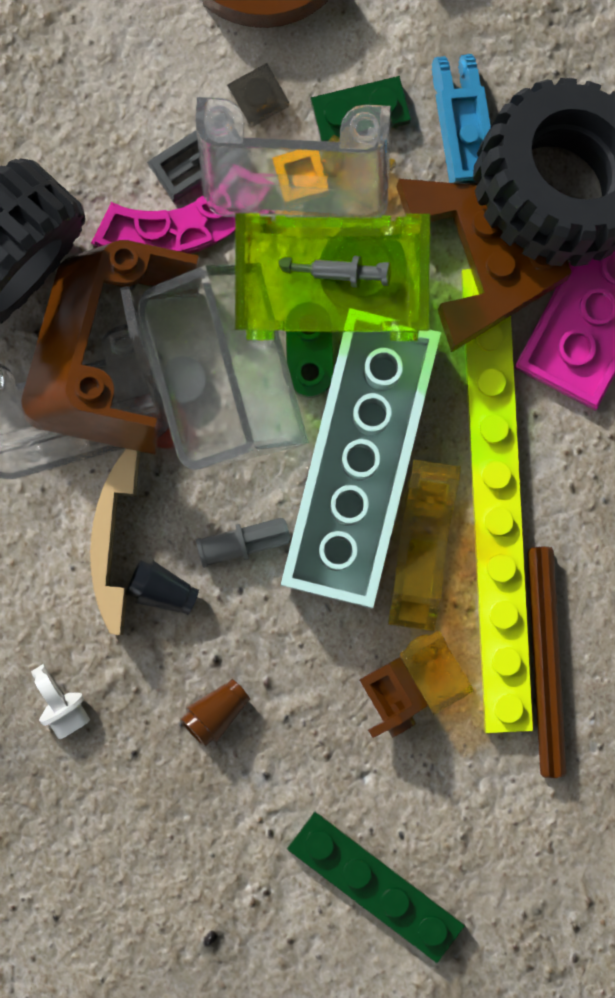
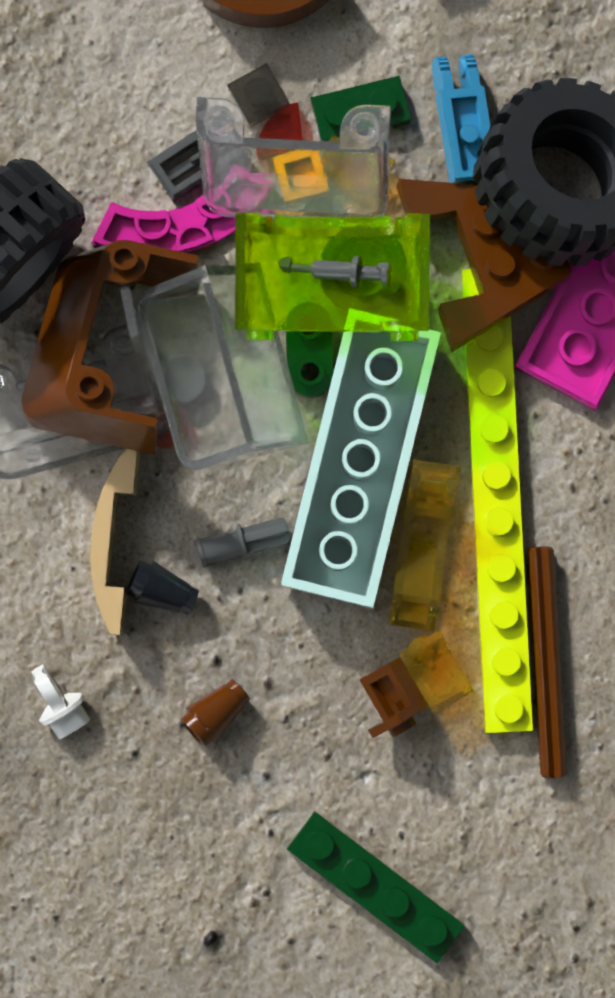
none -> clear red tile [258,102,303,156]

